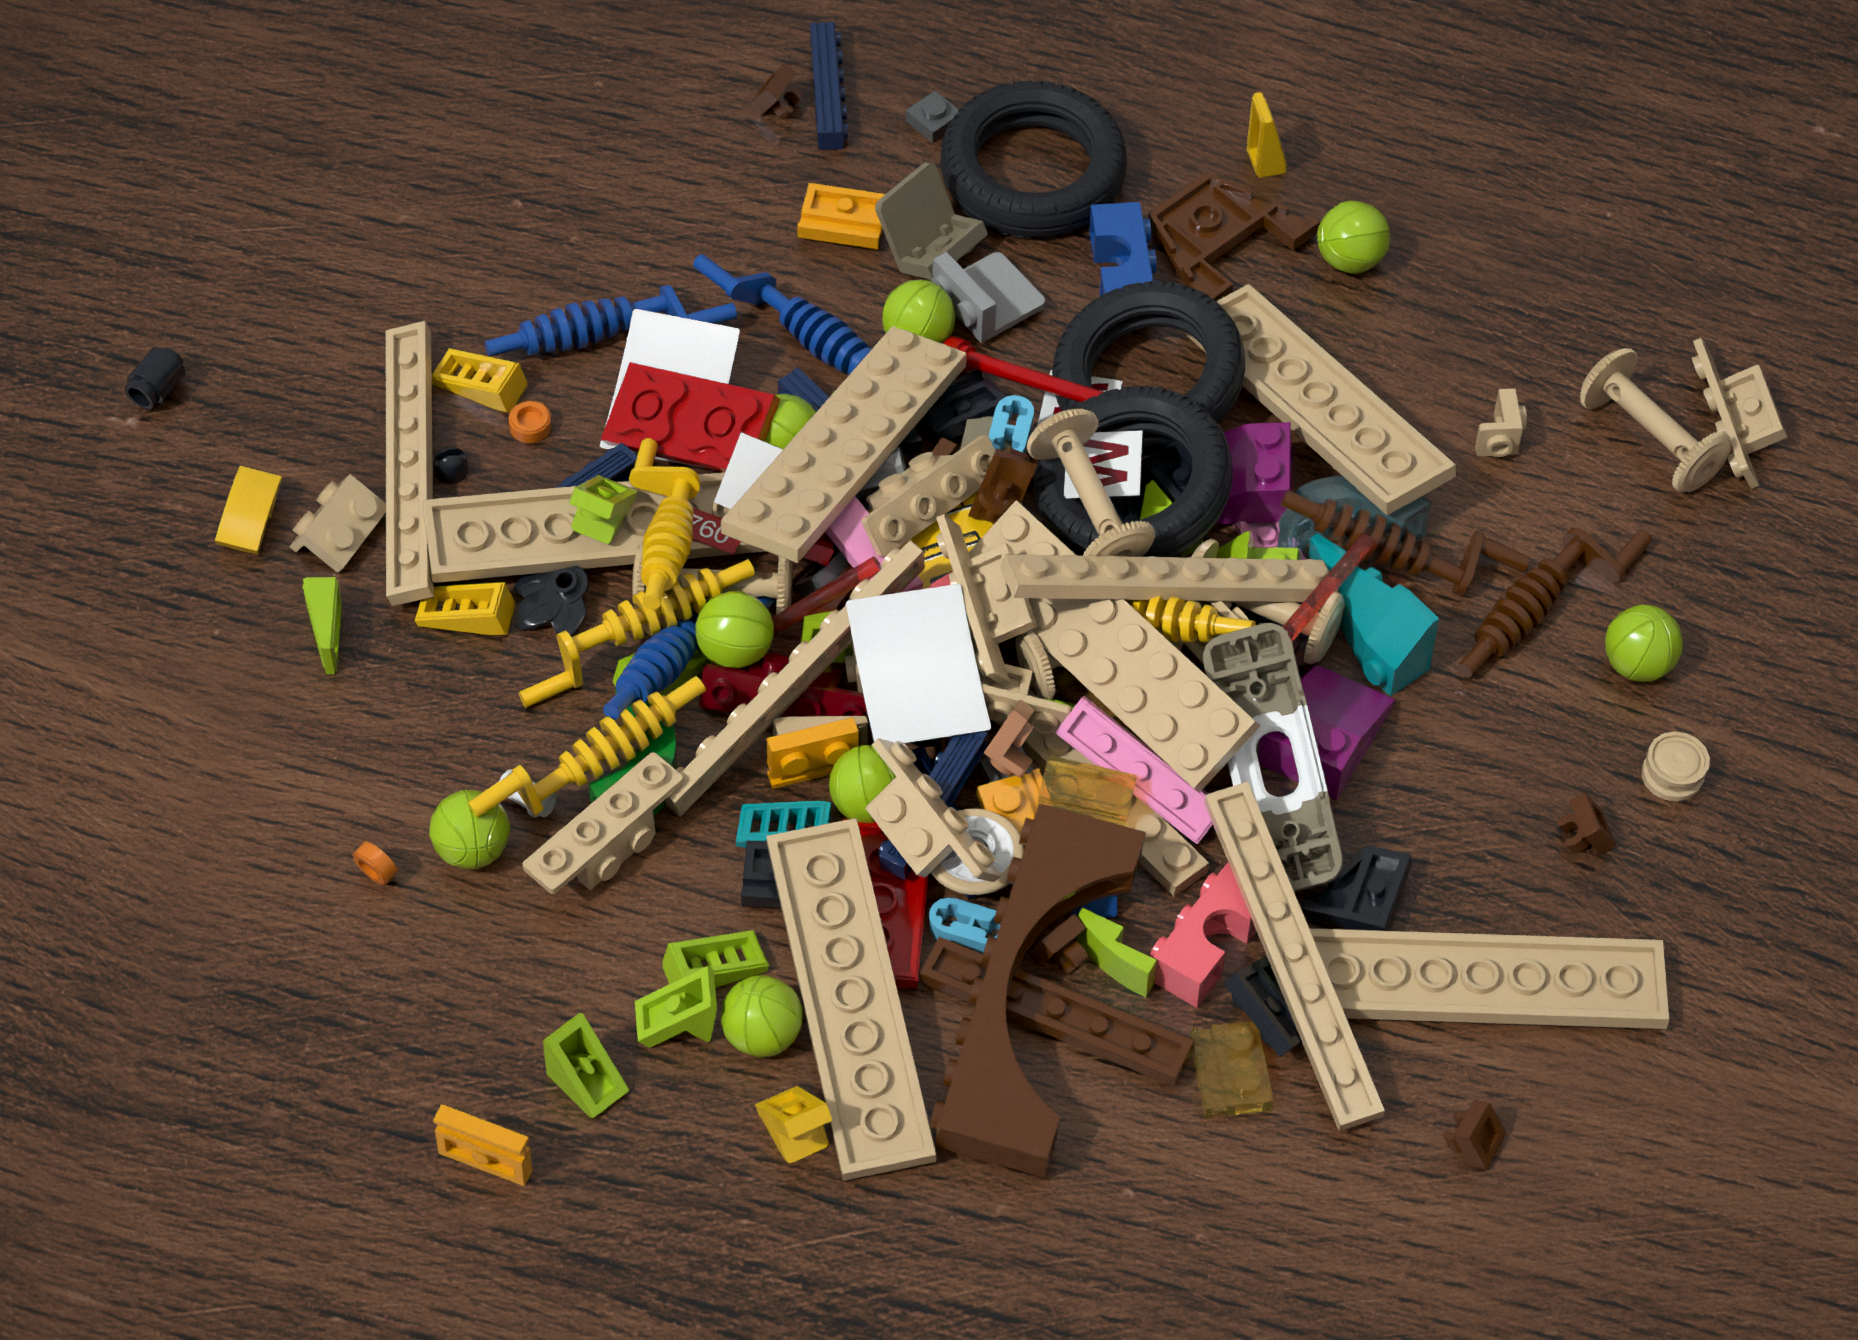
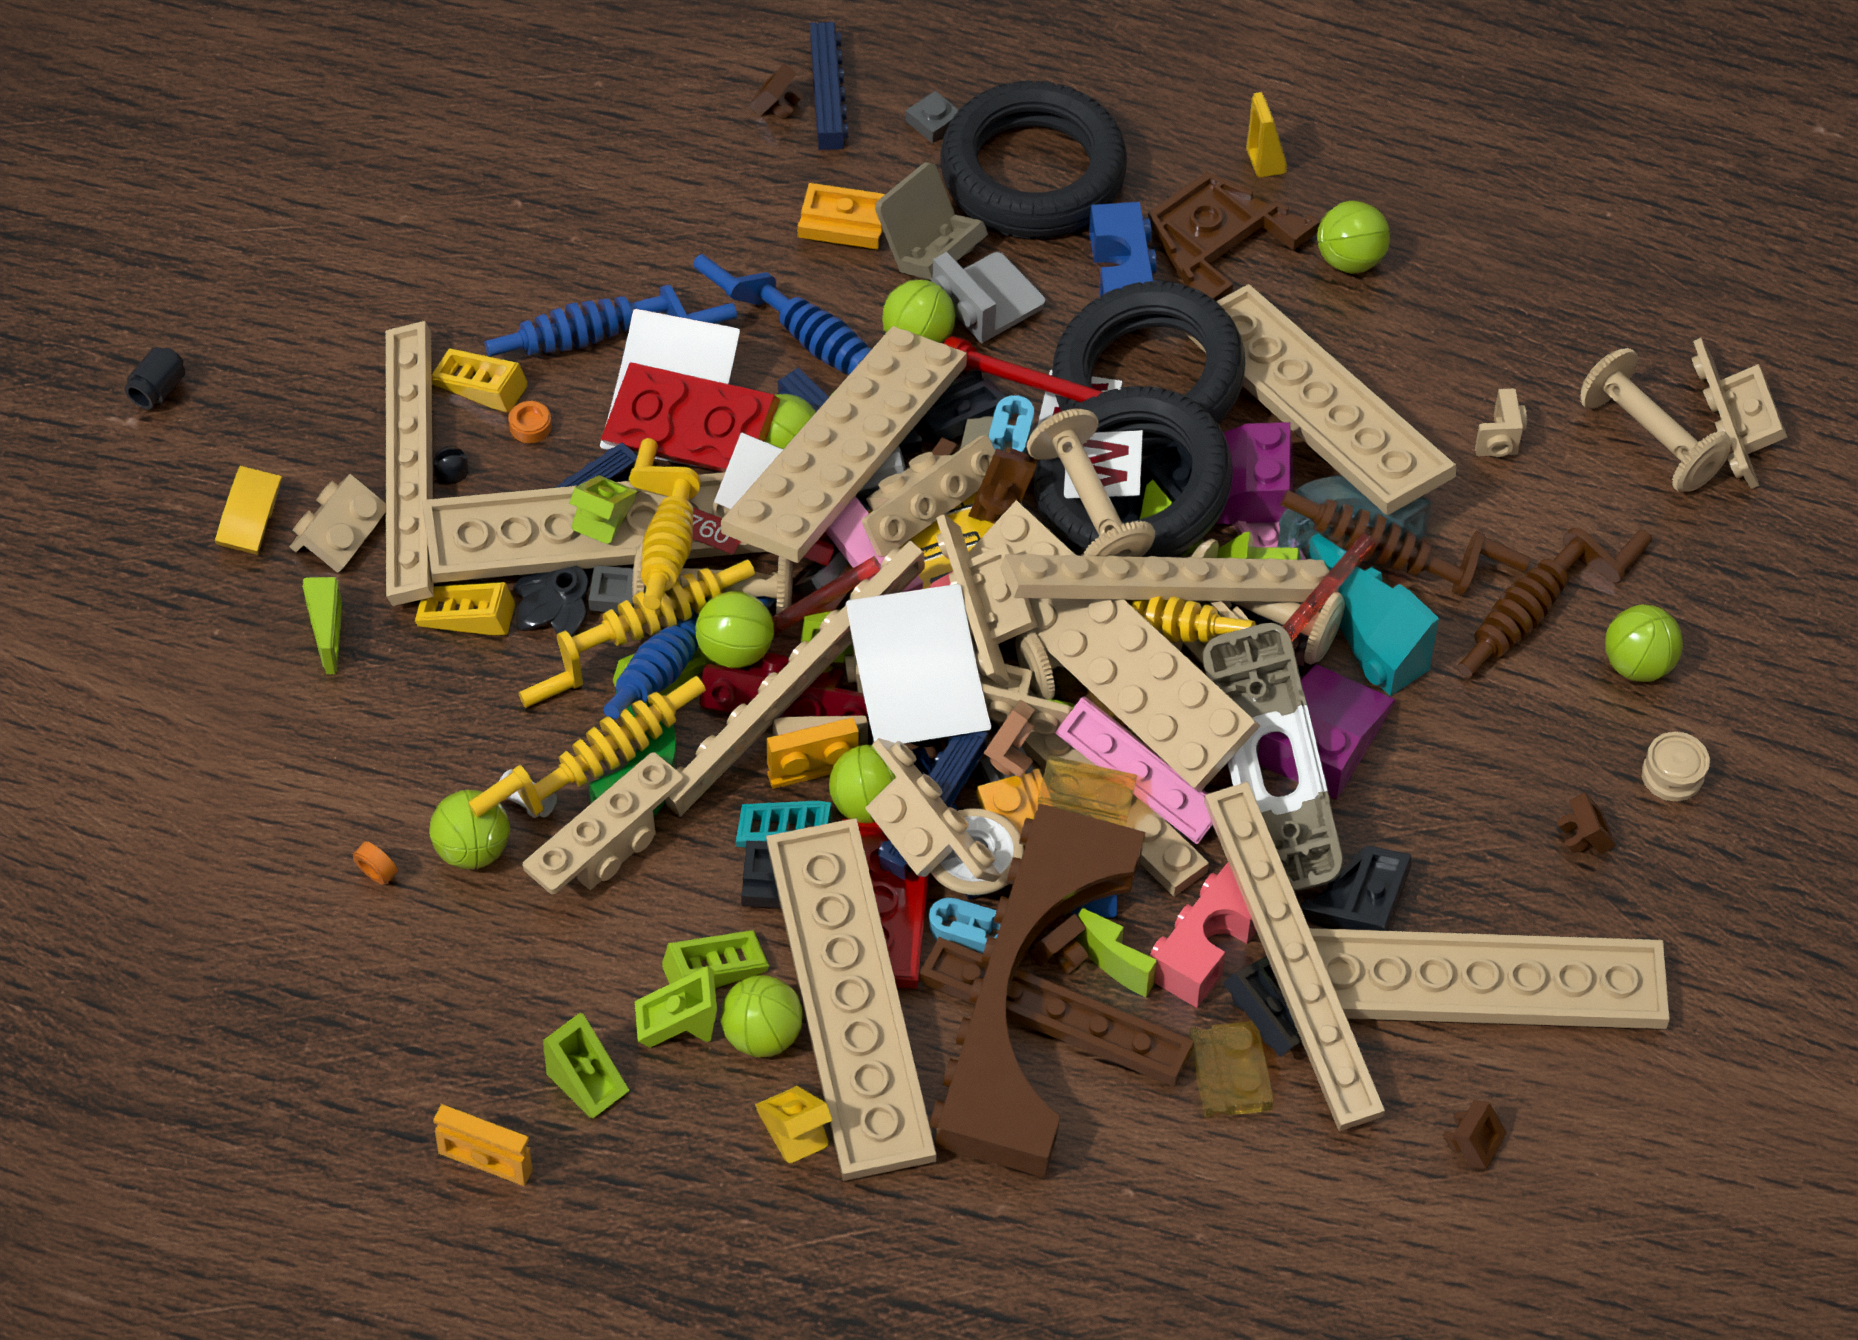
none -> dark grey plate [588,565,634,613]

